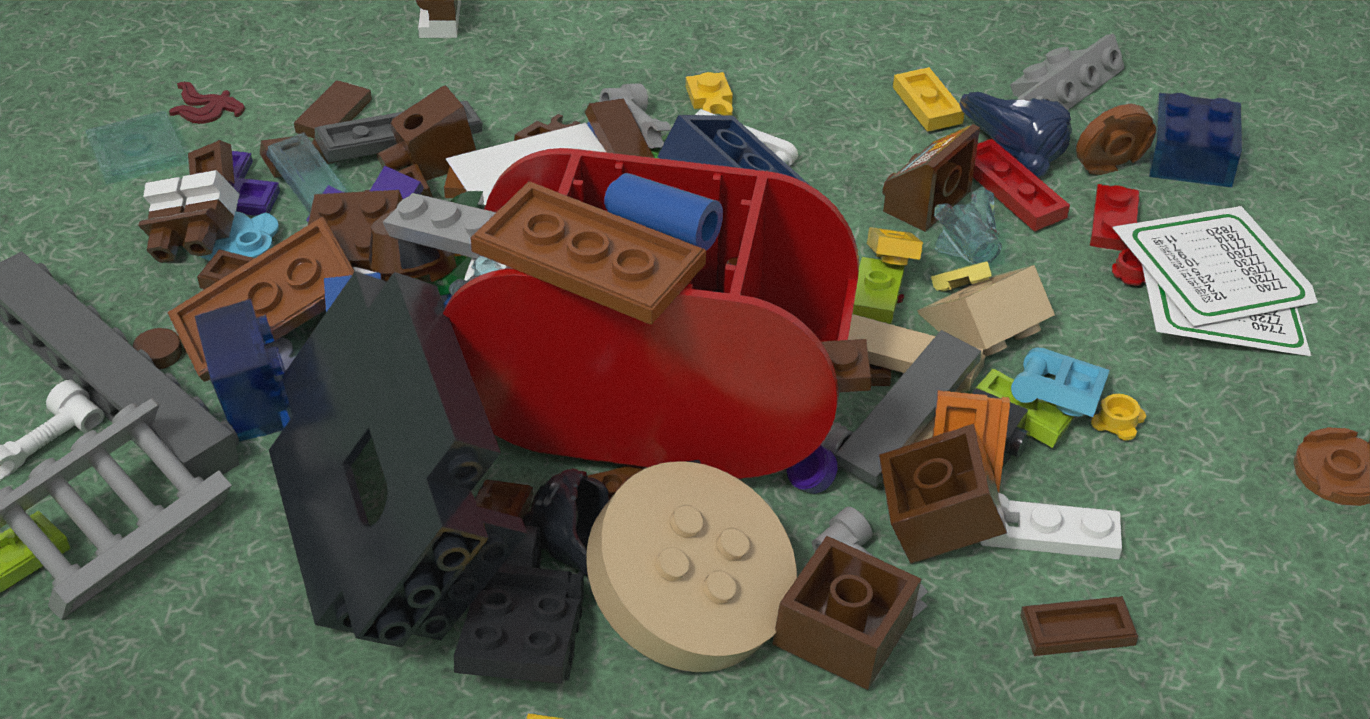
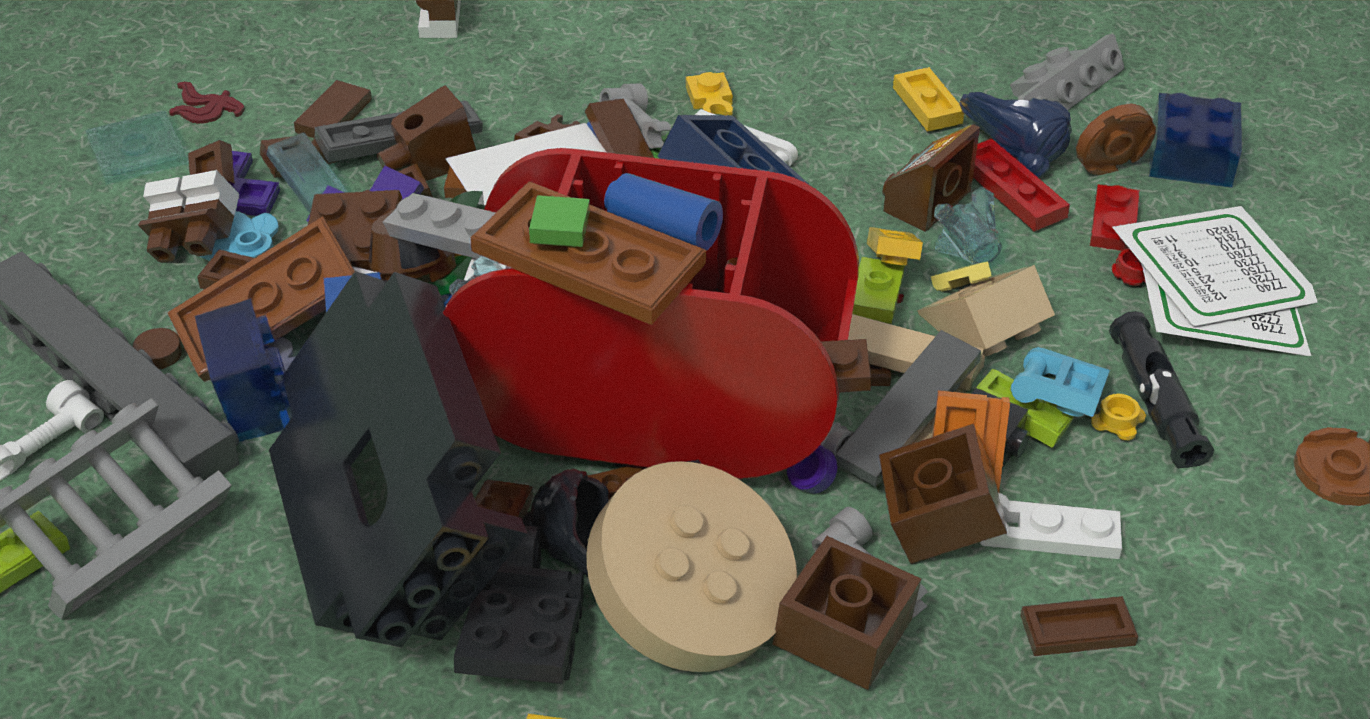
none -> bright green tile [529,195,590,247]
none -> black piece [1109,311,1214,469]

